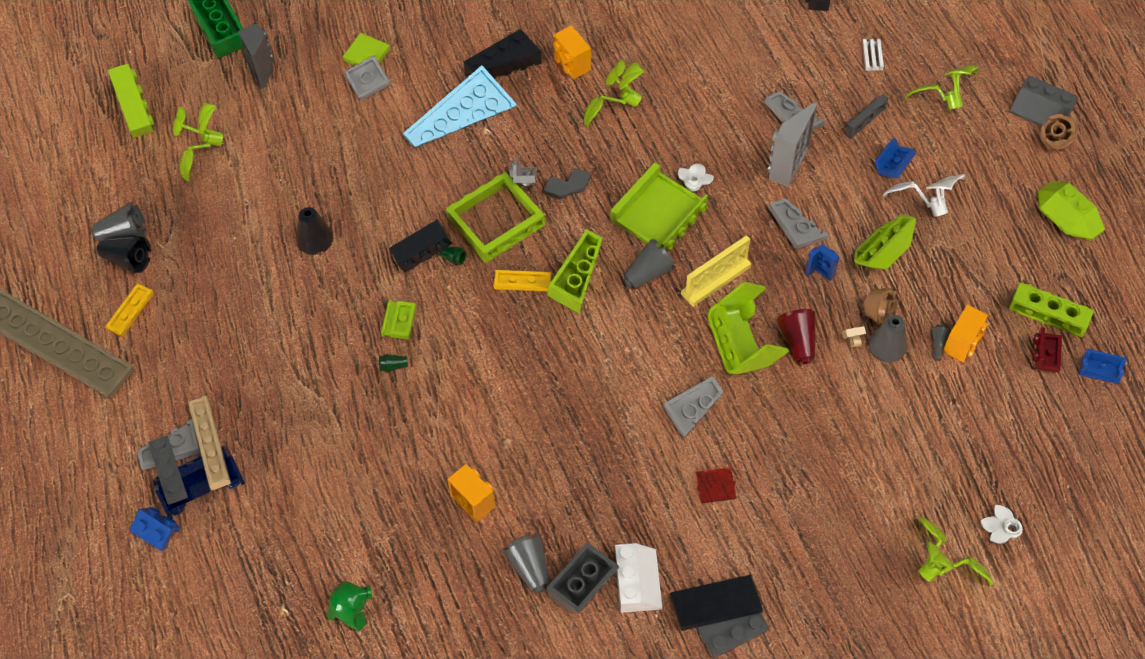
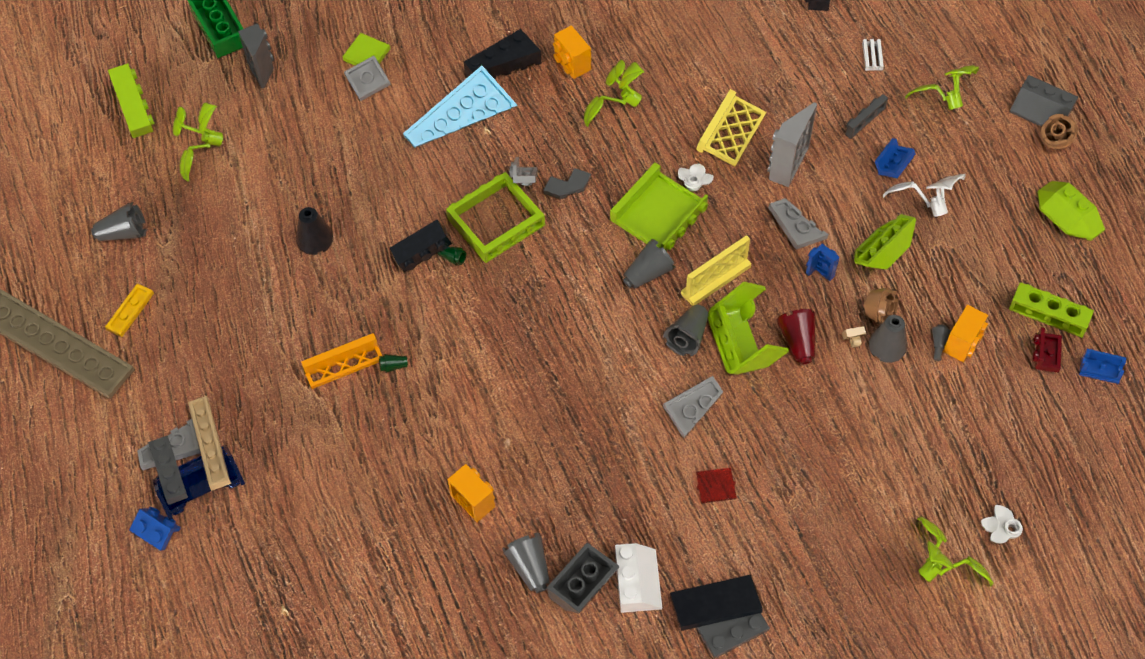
black cone [97,236,151,273] -> none
green piece [327,581,372,631] -> none
lime plate [381,300,416,340] -> none
yellow tile [494,270,551,292] -> none
lime wedge [547,229,603,314] -> none
light grey wing [764,91,825,131] -> none
none -> light orange fence [301,333,382,389]
none -> dark grey cone [663,305,709,356]
none -> light yellow fence [696,89,766,166]

